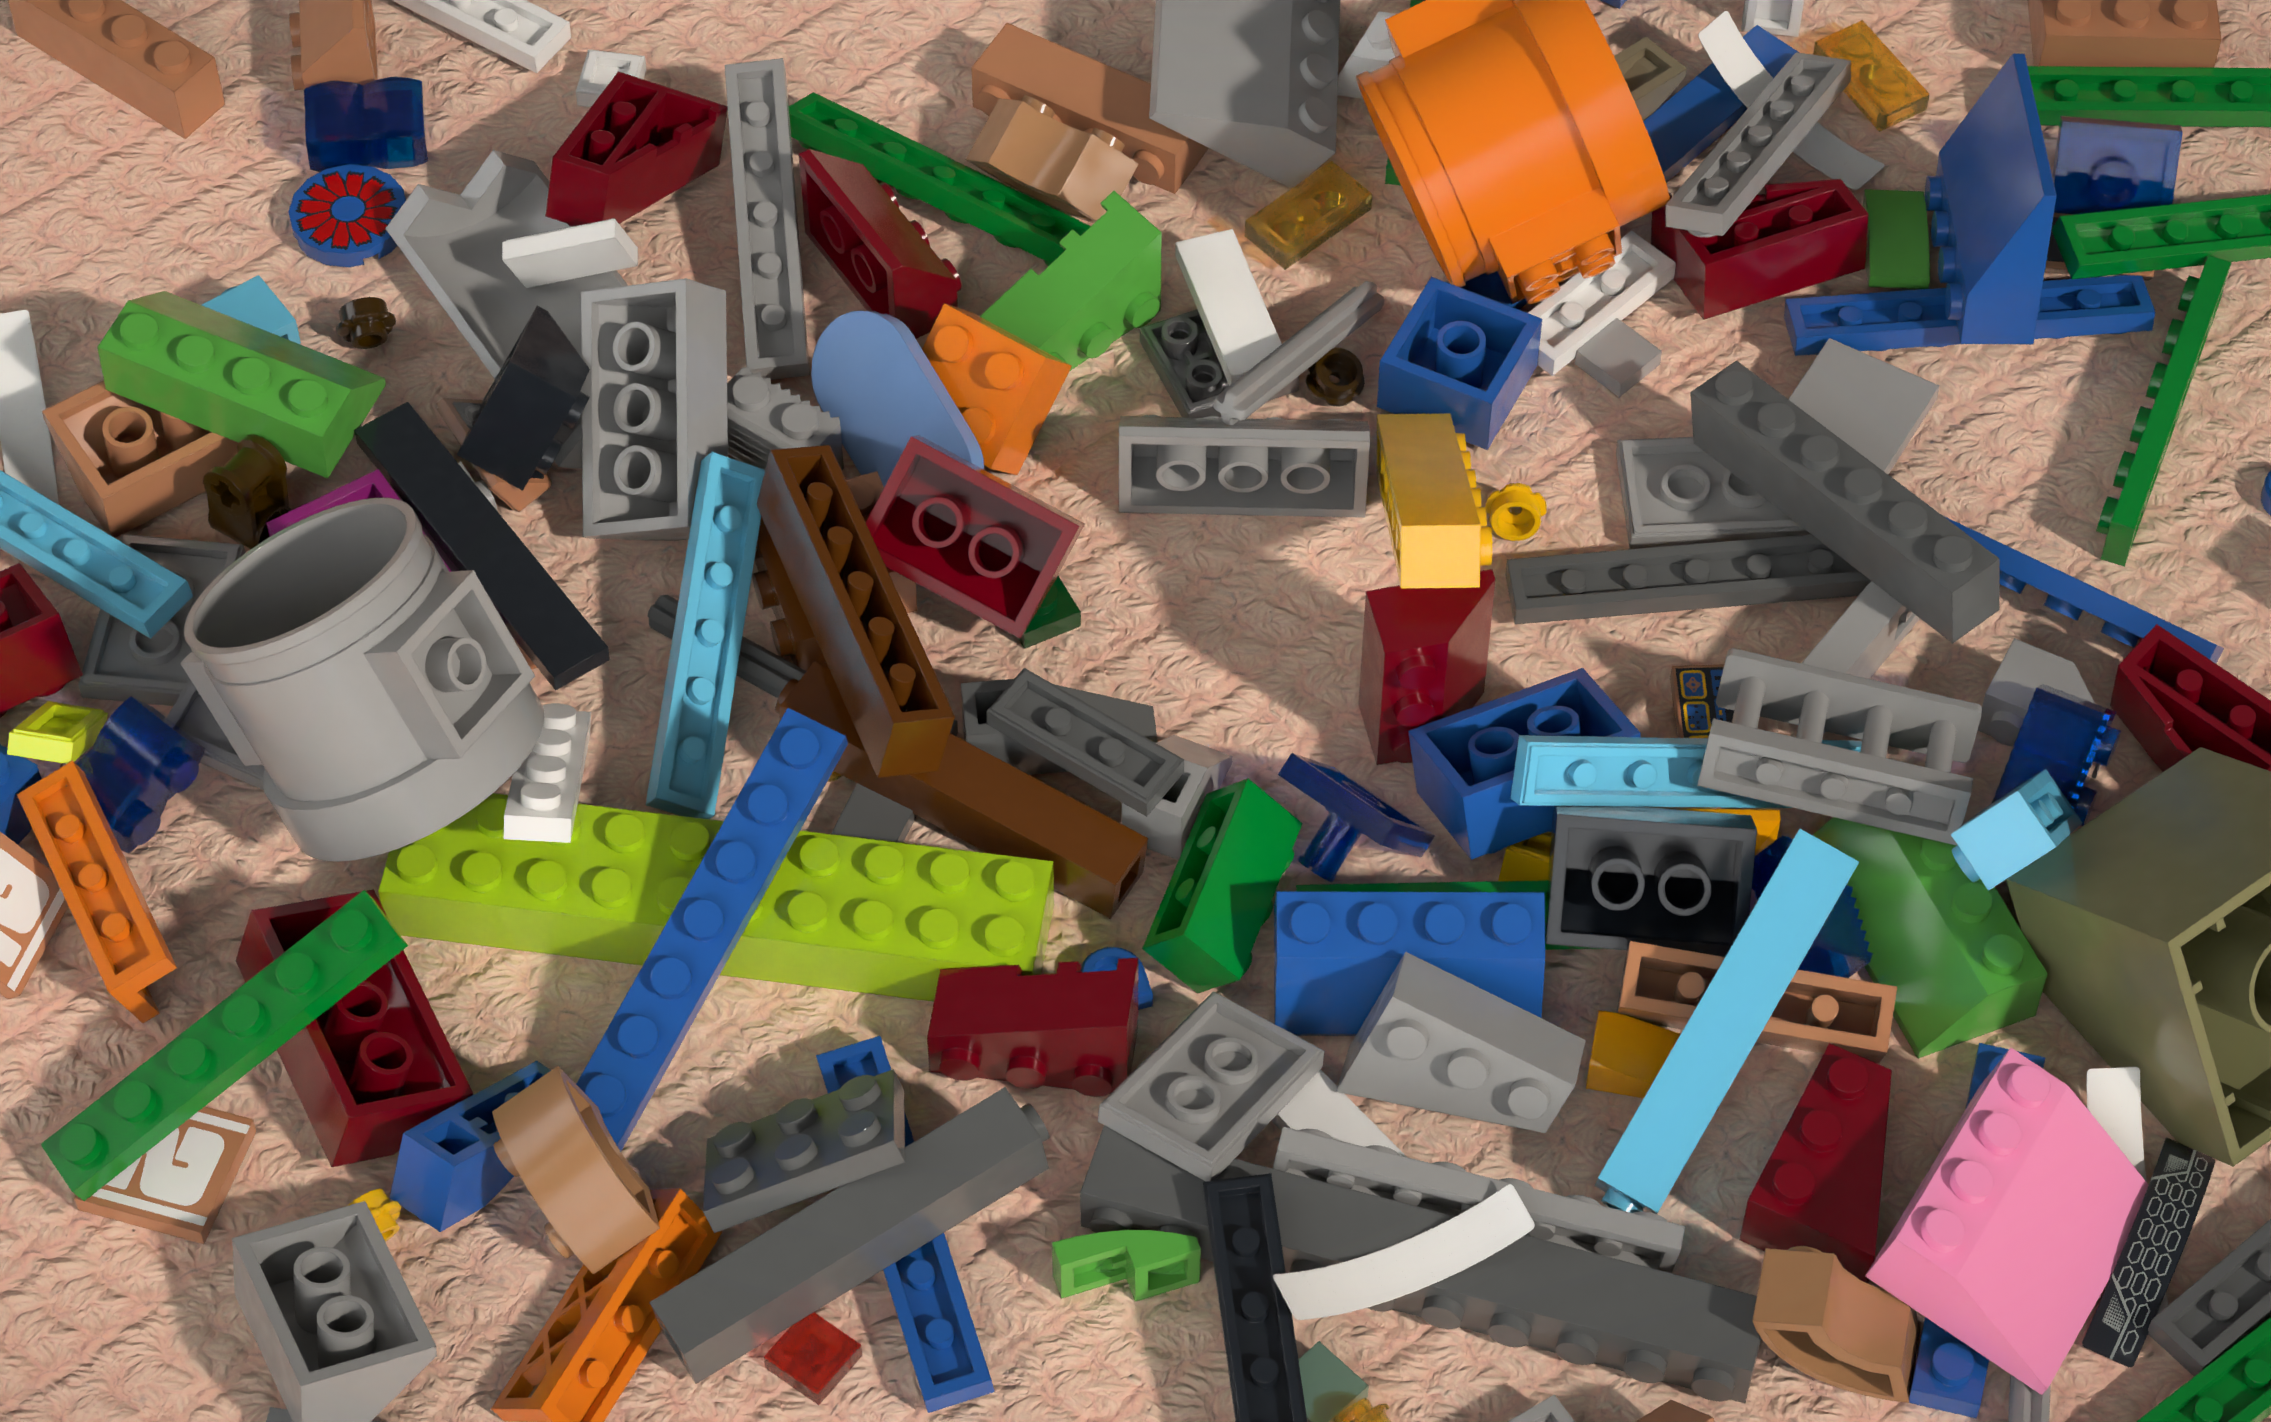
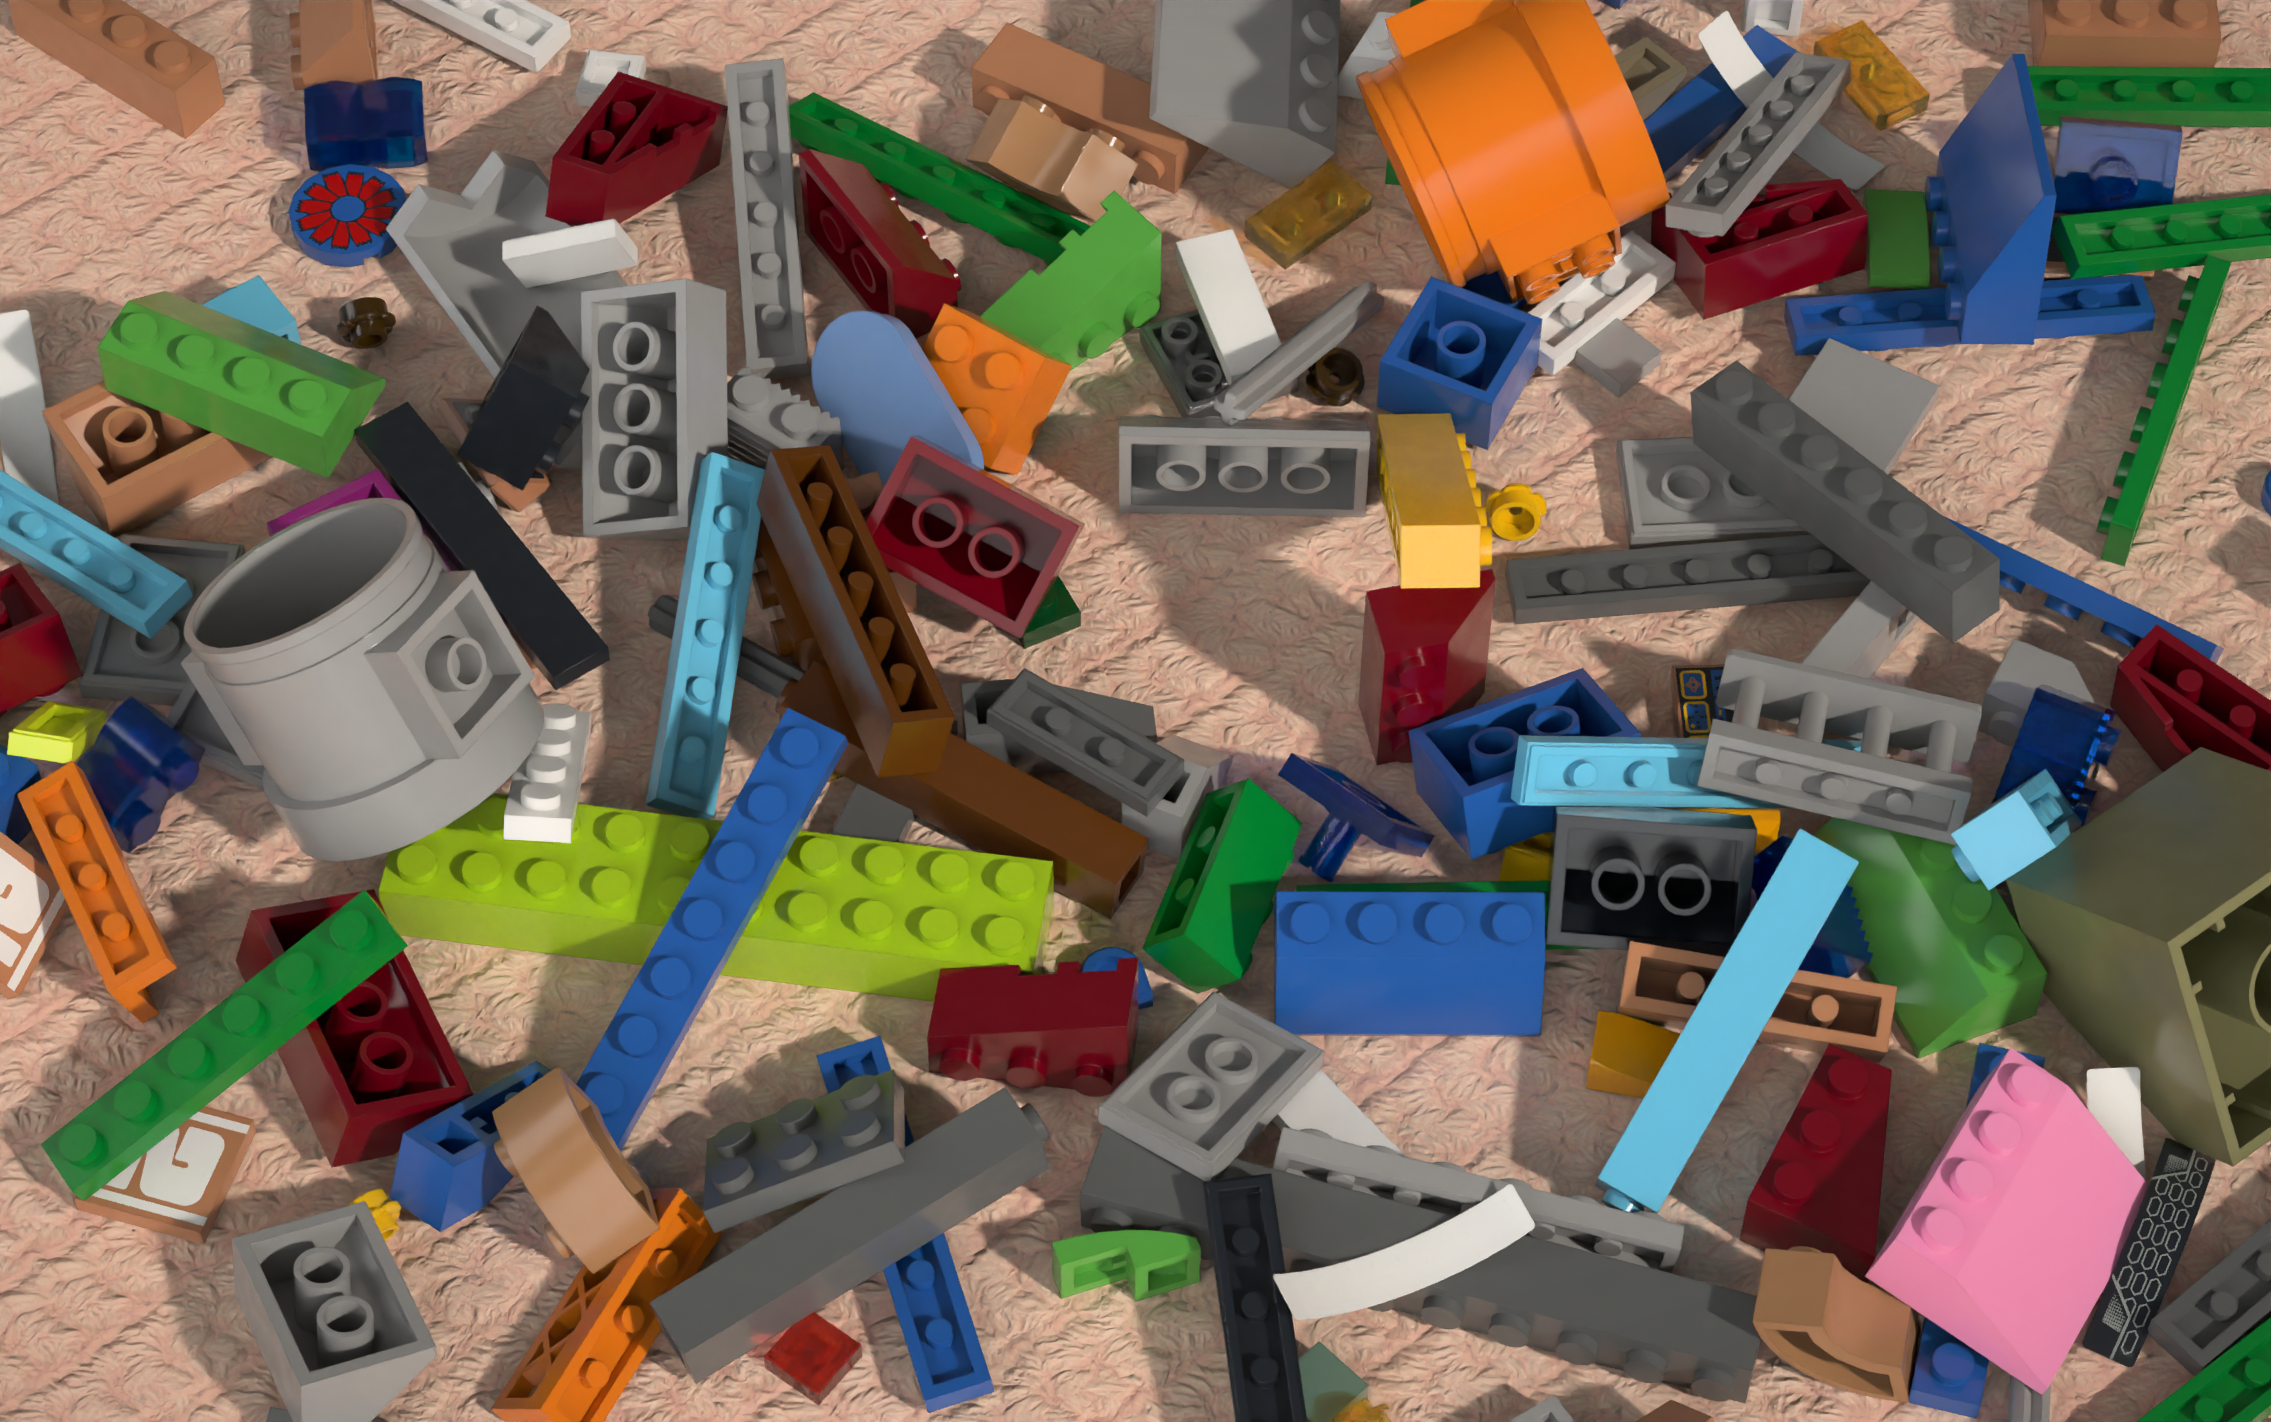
dark brown piece [203,434,291,549] -> none
light grey wedge [1336,952,1586,1133] -> none

